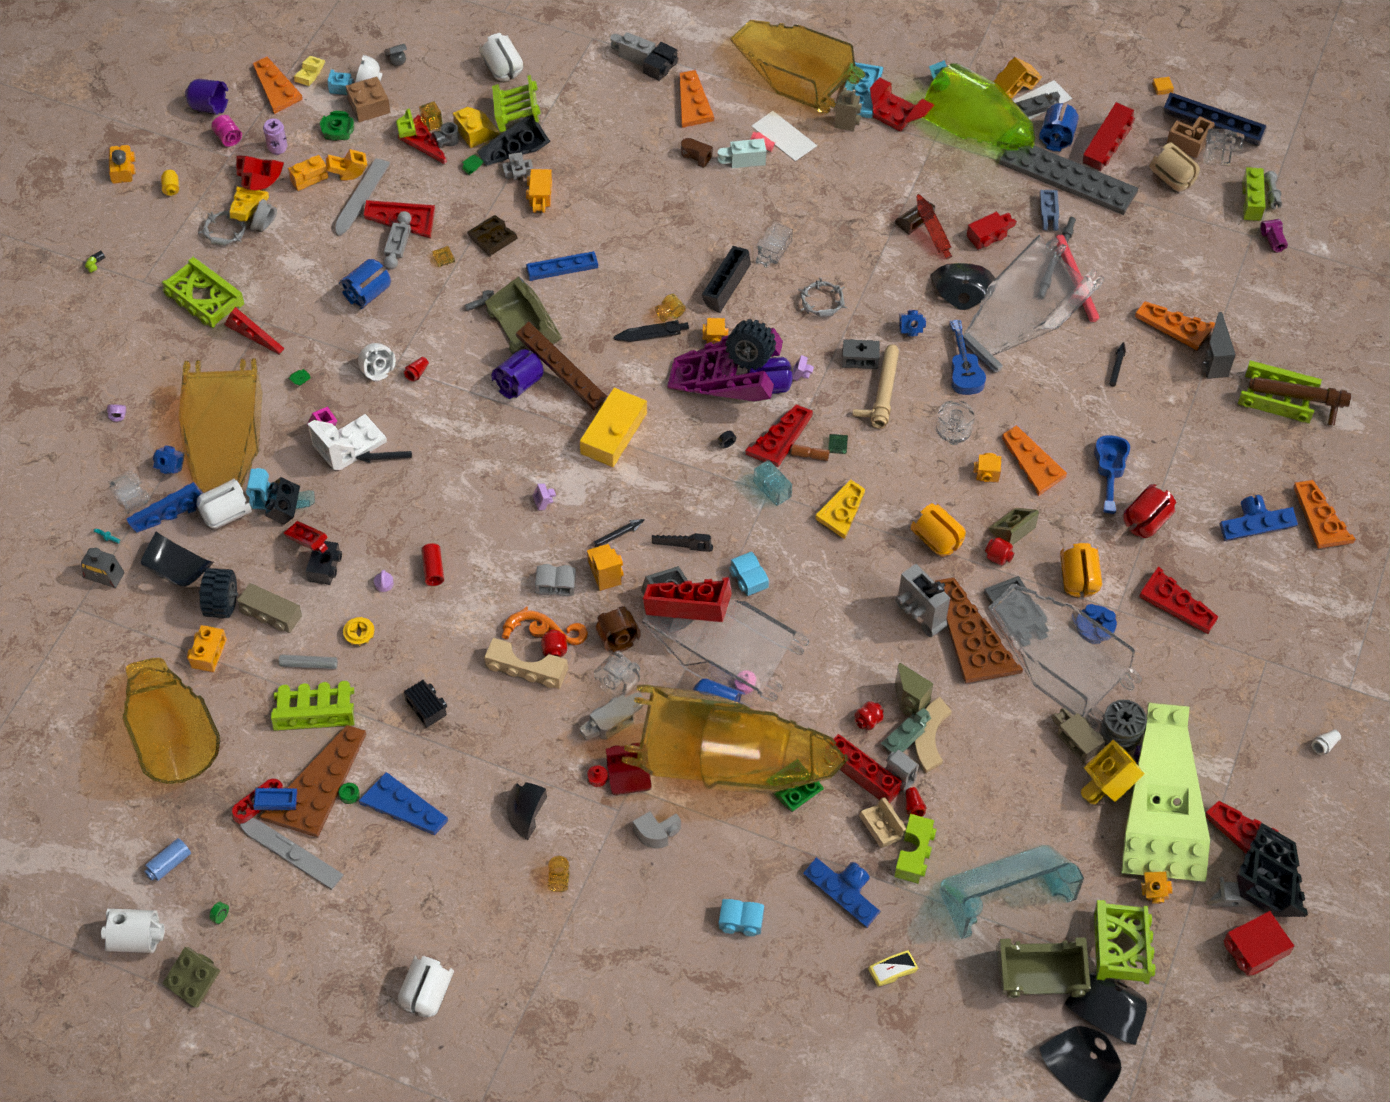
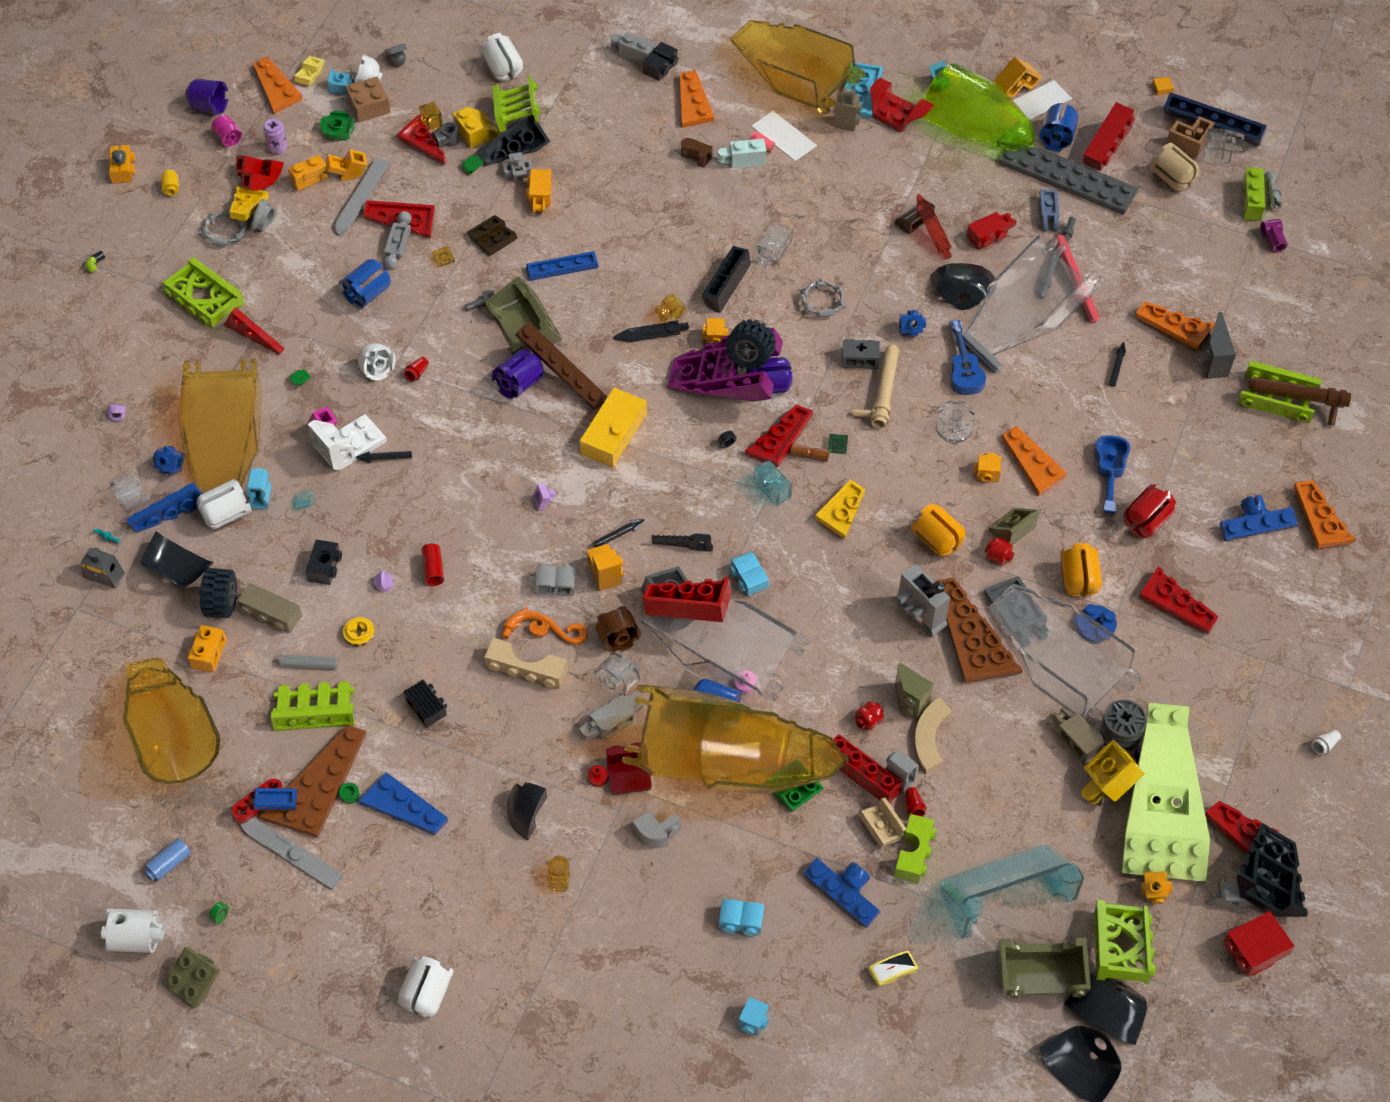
black brick [265,477,300,525] -> none
red plate [283,521,328,553] -> none
lime tile [396,108,416,138] -> none
red head [541,630,567,658] -> none
lavender tile [792,355,814,381] -> none
sand green hinge [881,708,931,753] -> none
dark grey hinge [1013,92,1060,119] -> none
none -> medium azure brick [738,997,769,1035]

